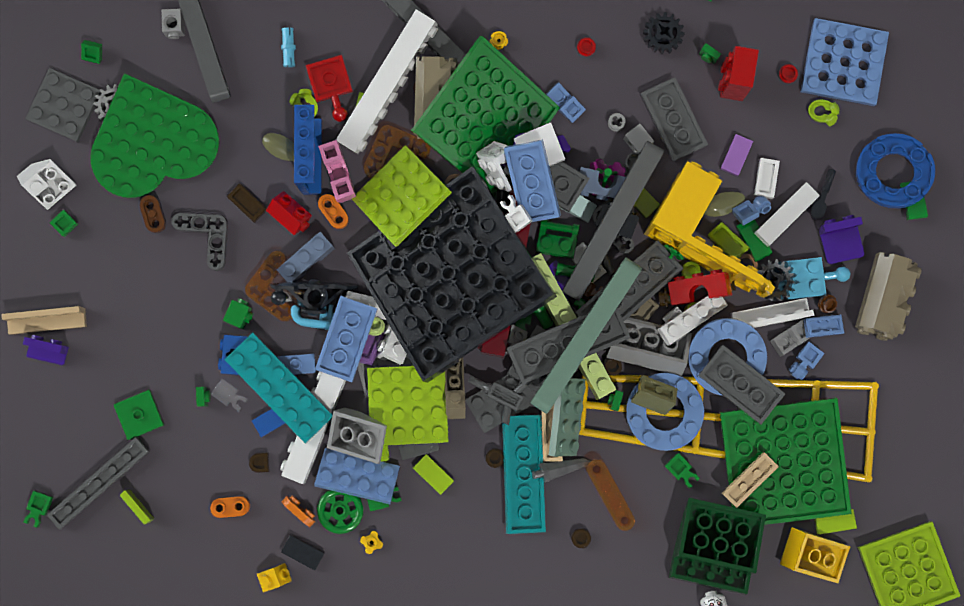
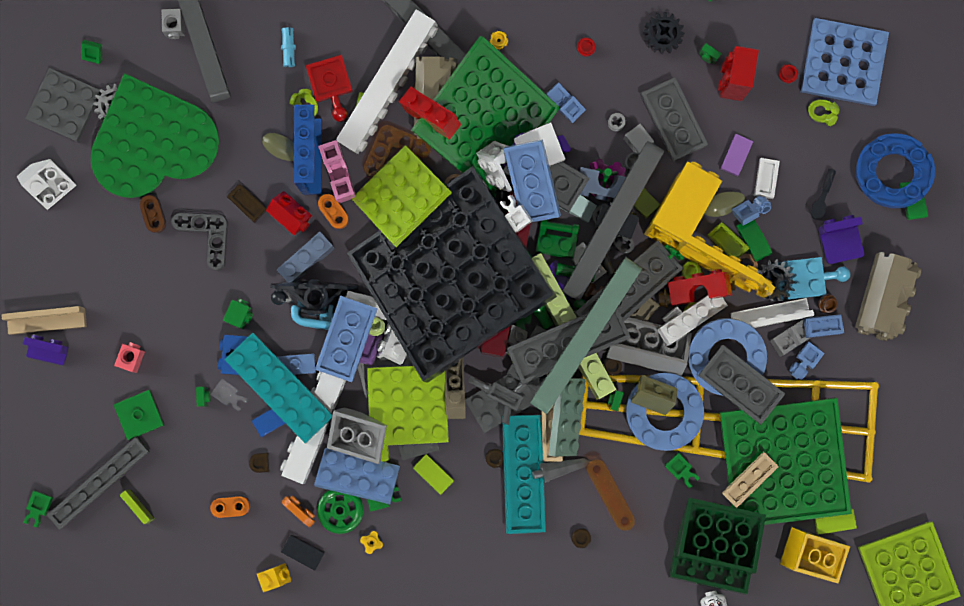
green plate [50,210,78,237] -> none
clear orange beam [245,251,292,322] -> none
white tile [754,182,820,247] -> none
none -> coral brick [114,342,145,373]
none -> red arch [399,87,461,140]

